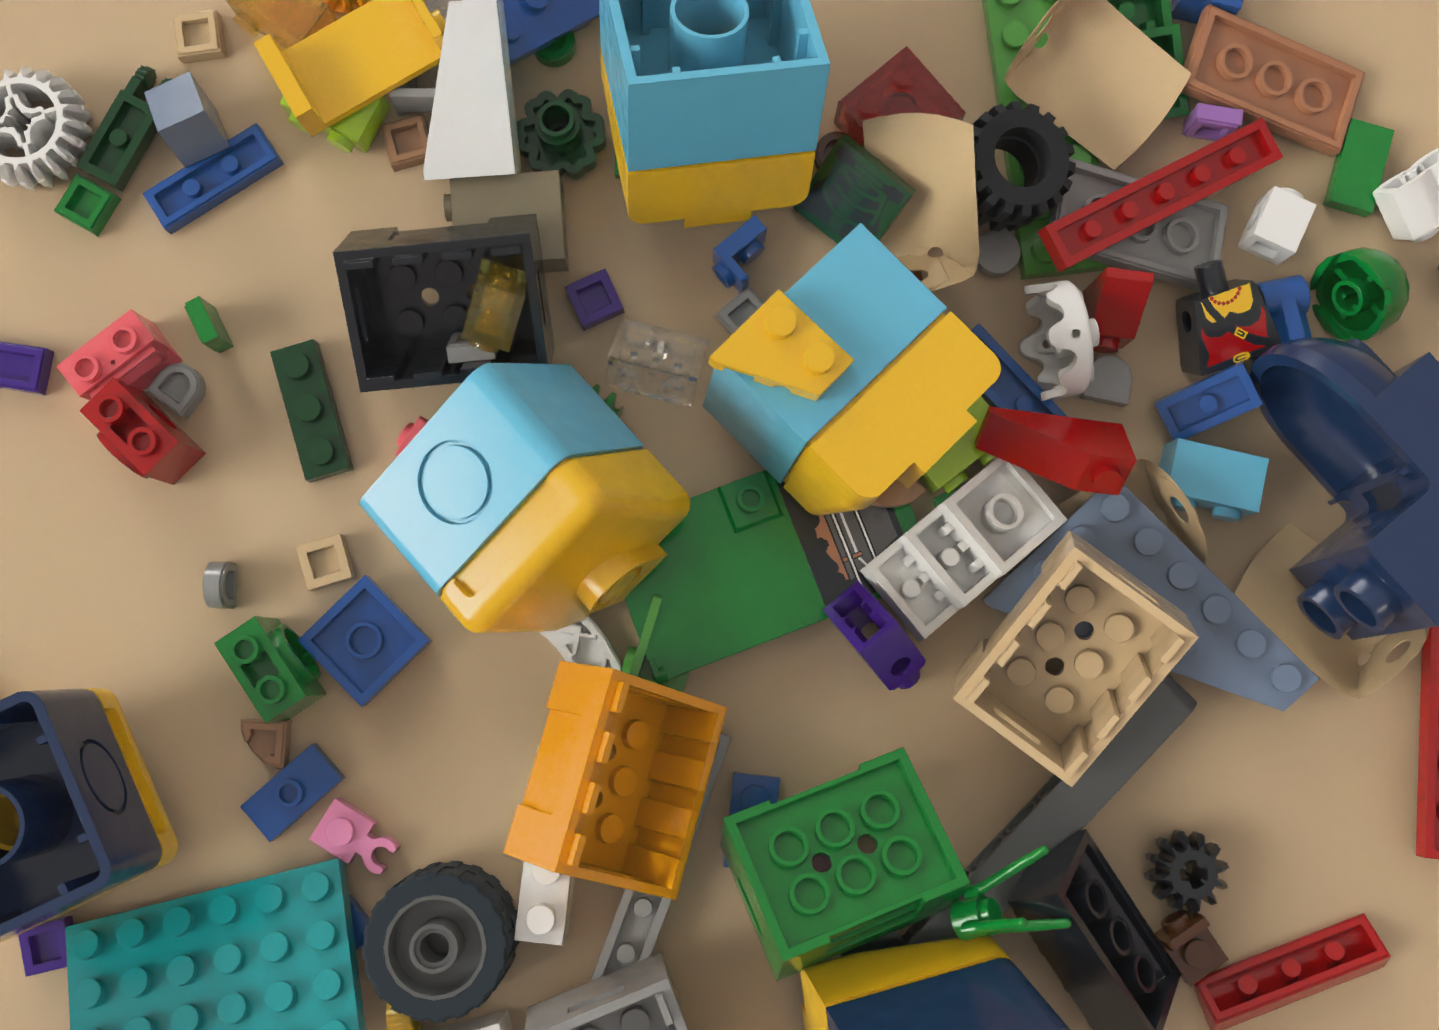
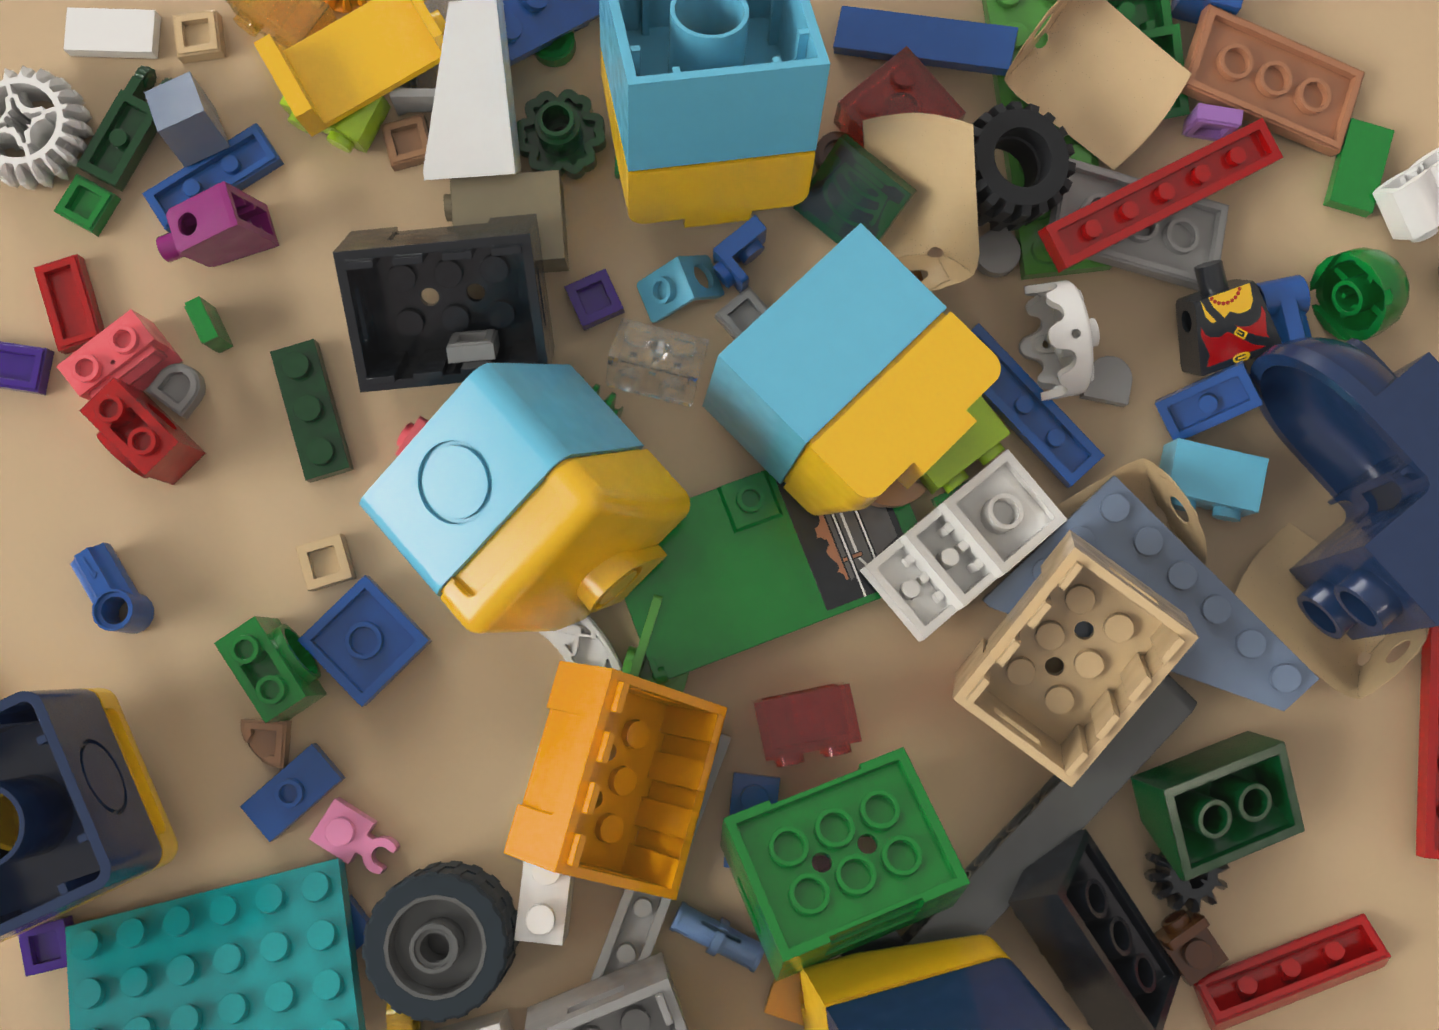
light grey tile [203,562,238,609] -> none
clear yellow brick [461,258,526,353] -> none
yellow wing [708,289,854,401] -> none
dark purple torso [823,580,926,691] -> none
green plant [950,845,1071,941] -> none
red slope [974,406,1137,496] -> none
red slope [1082,267,1154,353] -> none
white brick [1237,186,1316,265] -> none
none -> red tile [34,254,105,355]
none -> white tile [64,7,161,59]
none -> blue piece [70,542,154,634]
none -> magenta torso [156,181,279,267]
none -> medium azure bracket [637,255,724,323]
none -> medium blue pin [669,901,764,973]
none -> clear red brick [751,682,862,767]
none -> light orange tile [764,972,804,1026]
none -> blue tile [833,6,1018,76]
none -> dark green slope [1130,731,1305,881]

